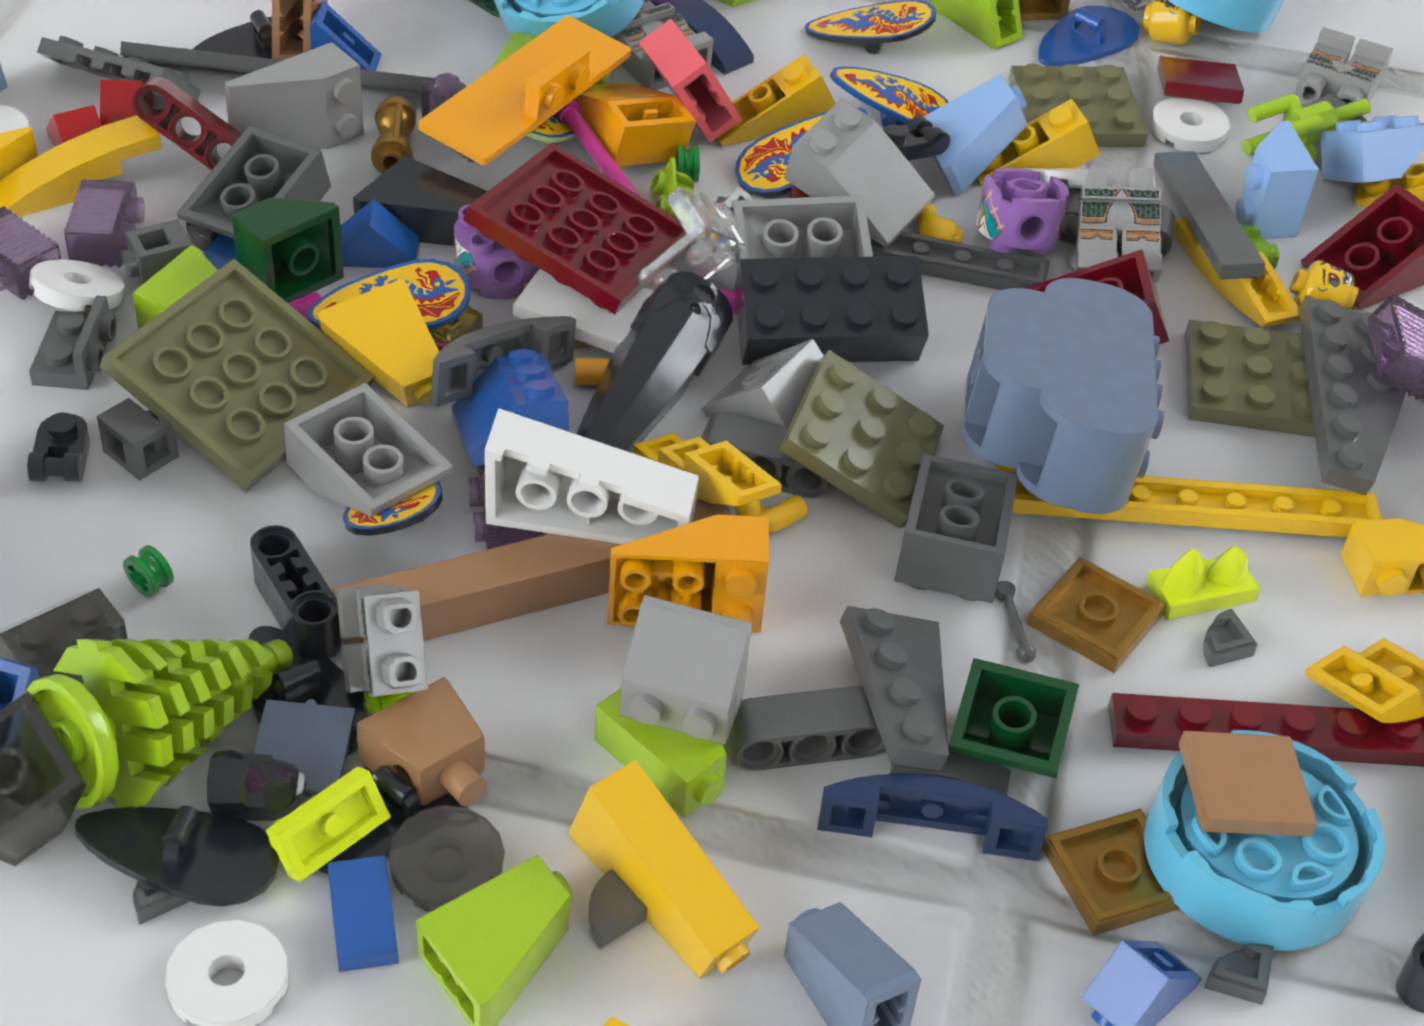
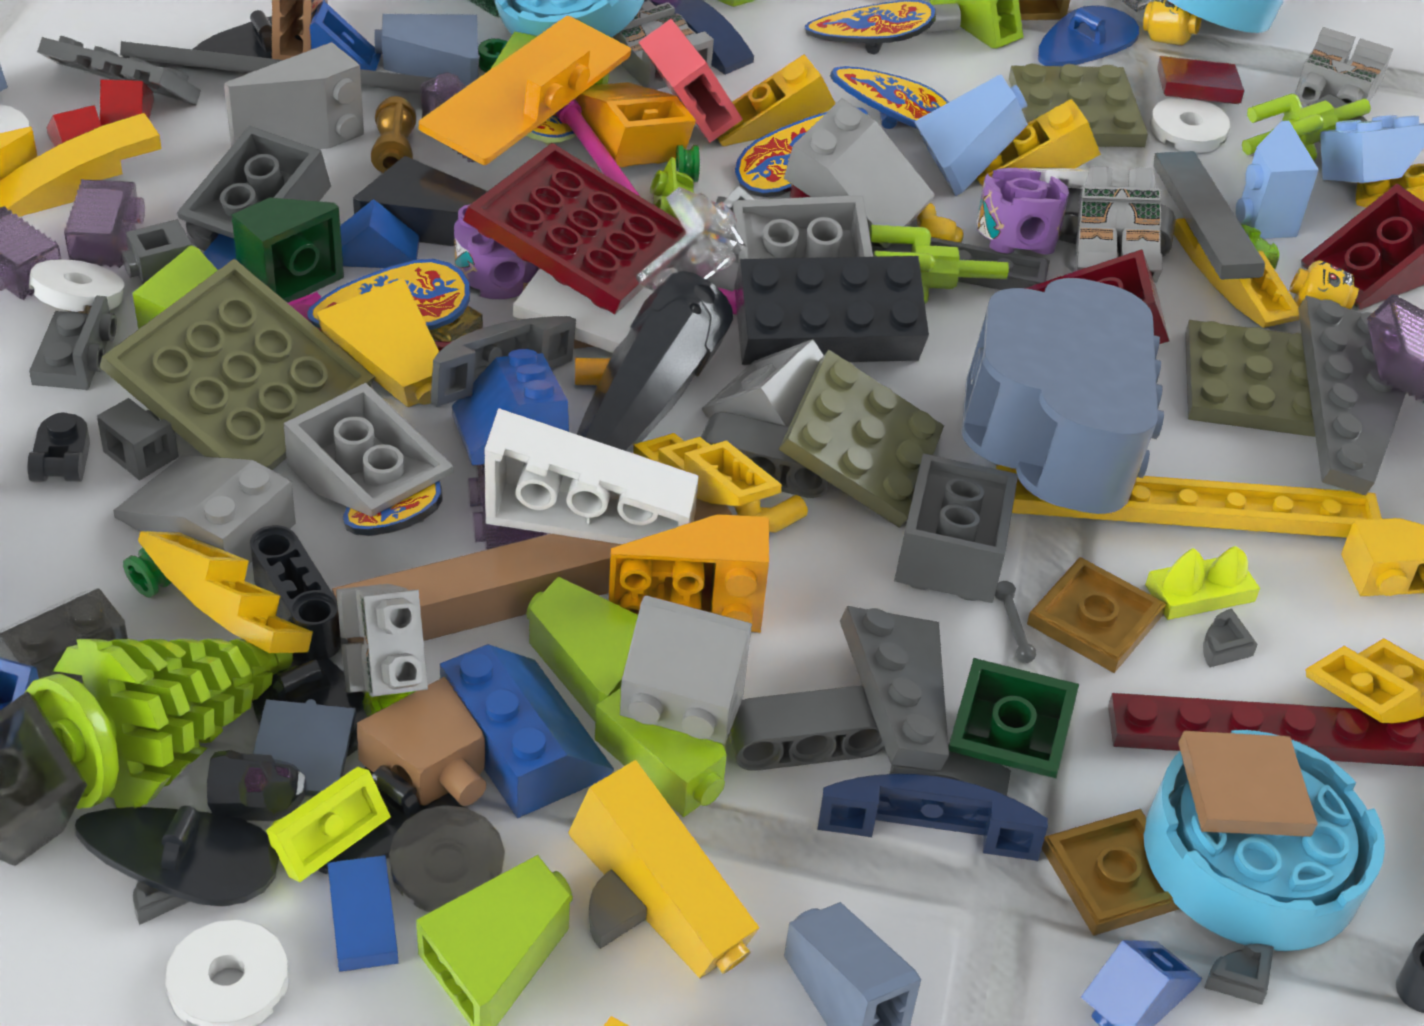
dark red beam [132,77,242,171] -> none
black plate [883,115,950,161] -> none
none -> light grey slope [113,455,296,565]
none -> yellow slope [138,531,313,653]
none -> sand blue slope [374,14,478,90]
none -> blue slope [439,644,614,819]
none -> green bush [478,38,508,73]
none -> lime slope [526,576,638,722]
none -> lime plant [869,225,1009,304]
none -> light grey hinge [924,3,961,32]

